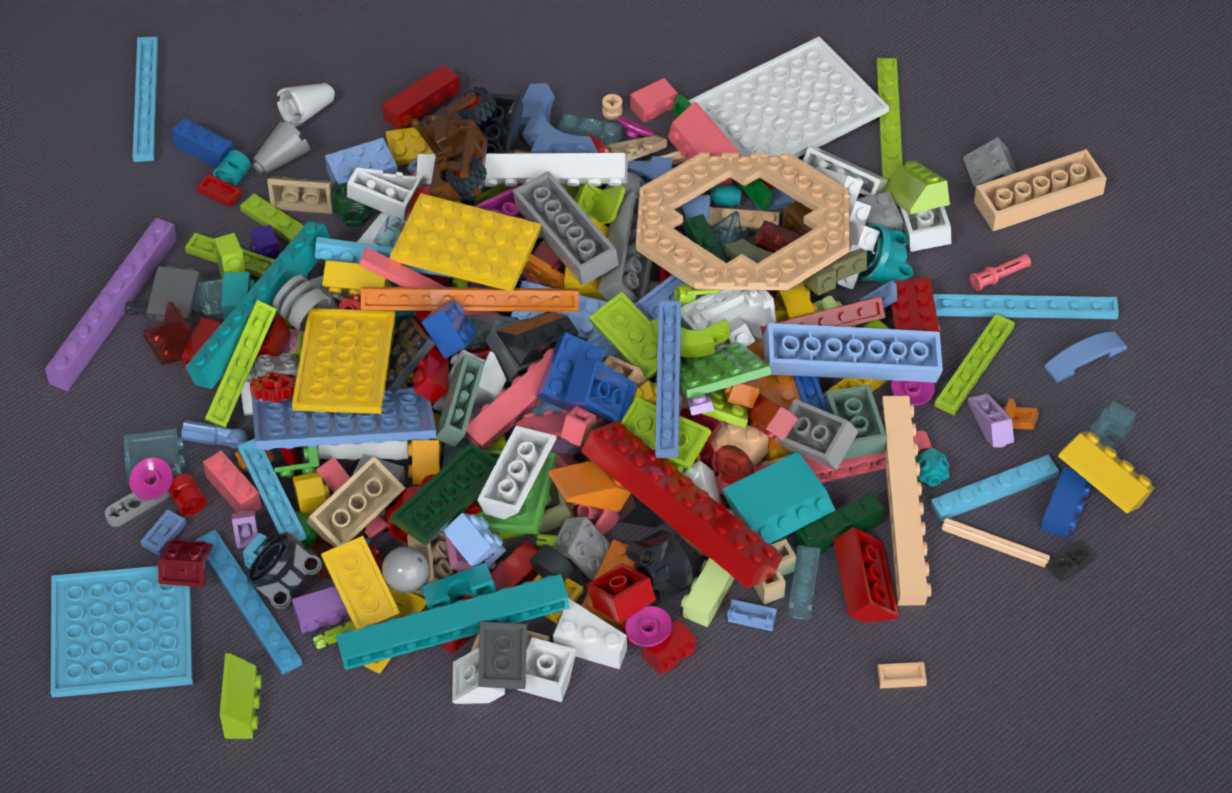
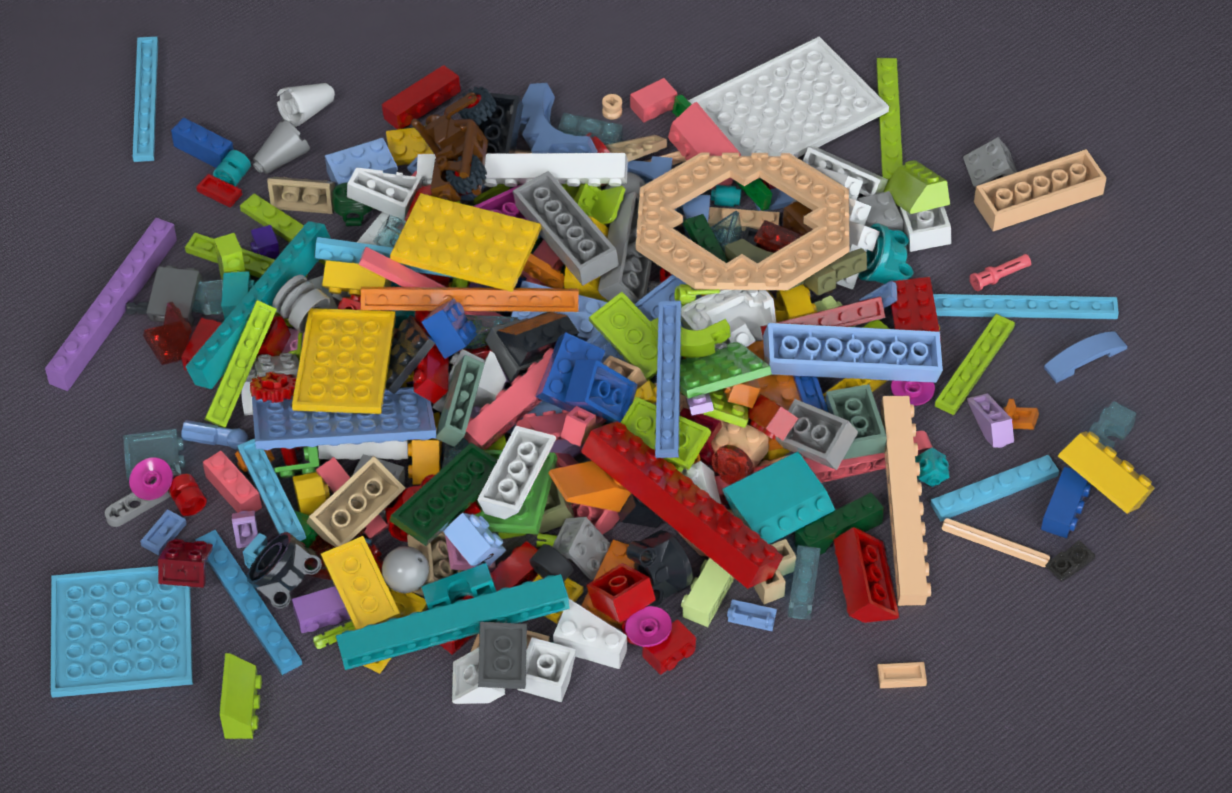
dark pink dish [617,116,654,139] -> none

